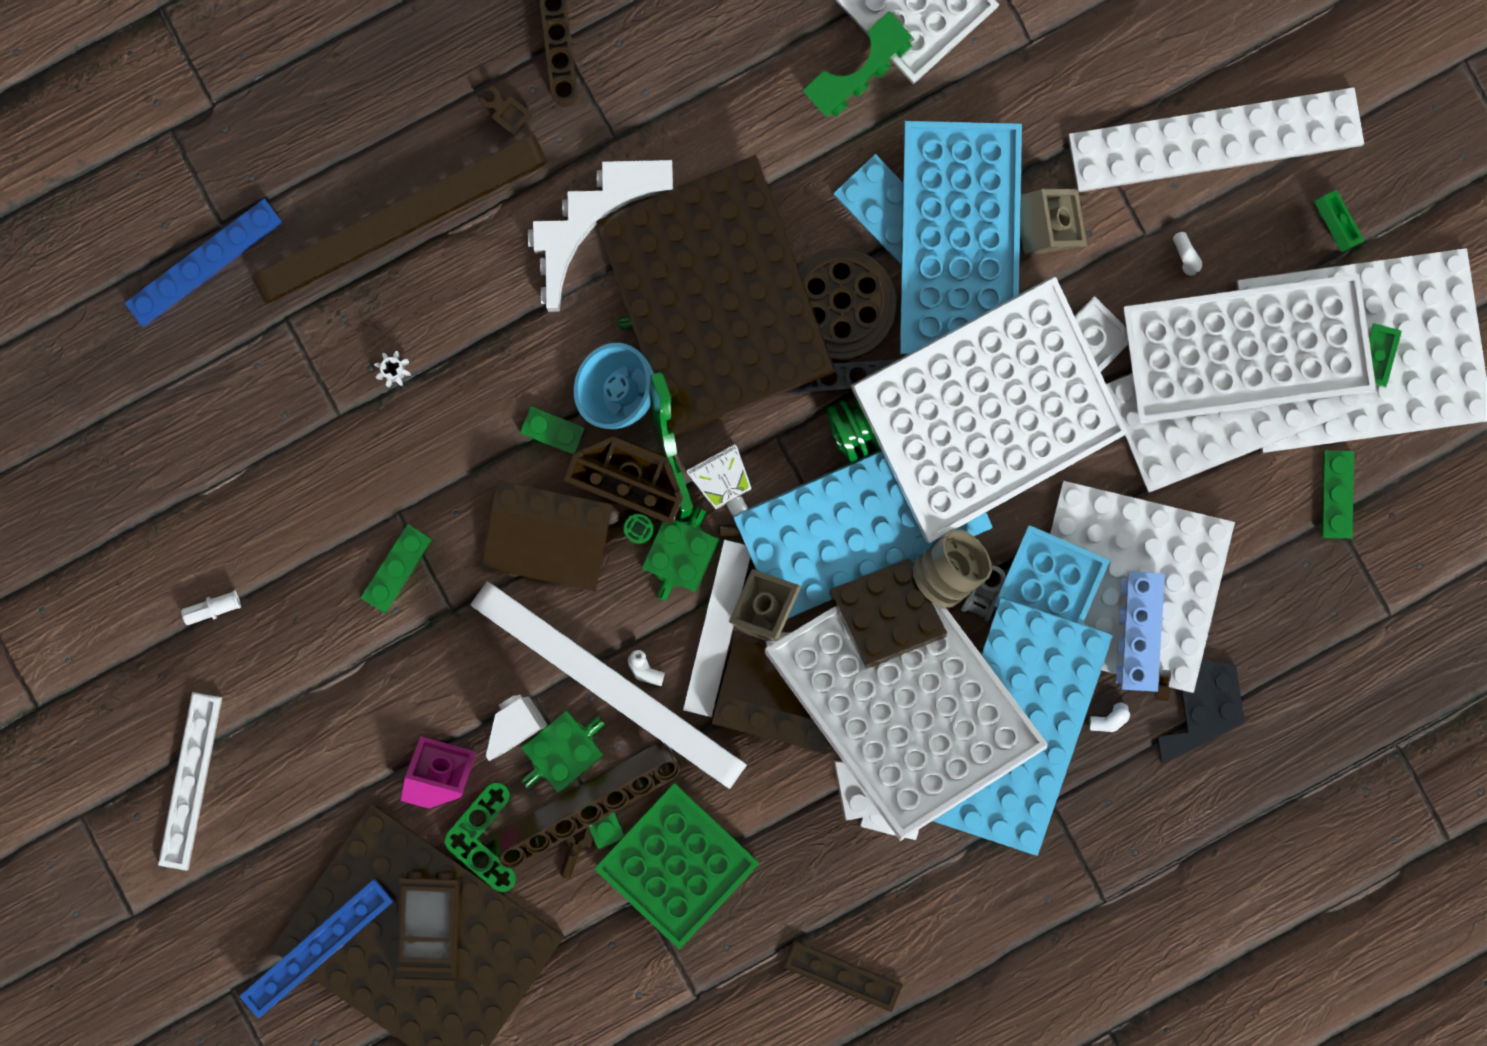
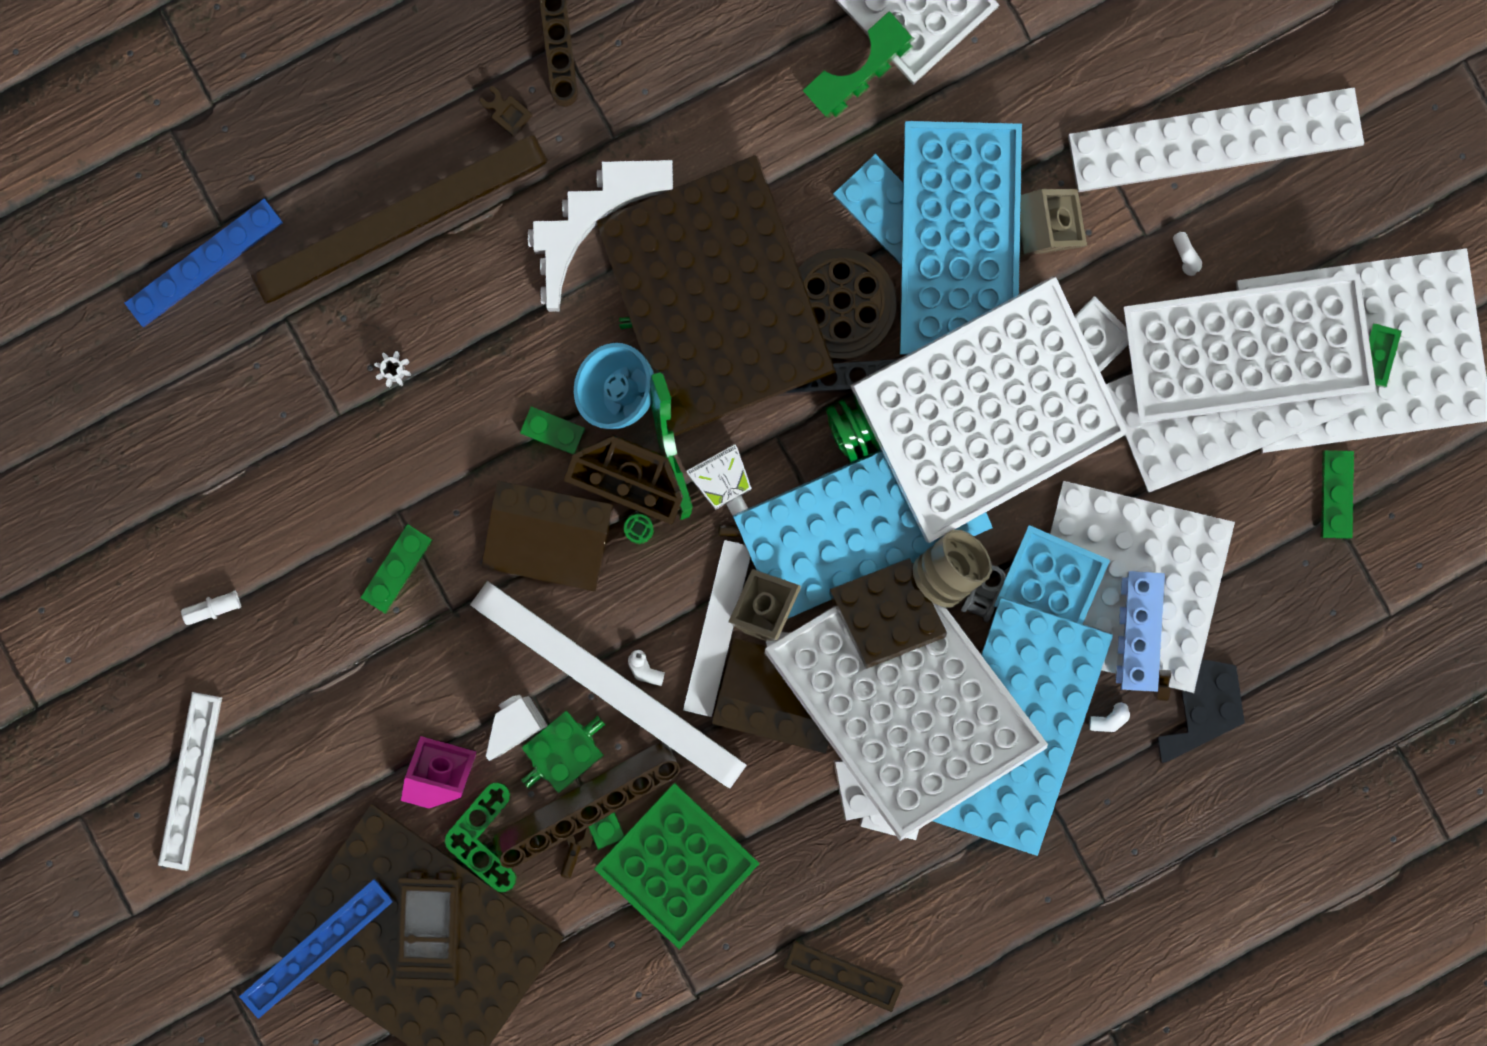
green plate [642,507,719,602] -> none
green plate [1314,190,1365,252] -> none

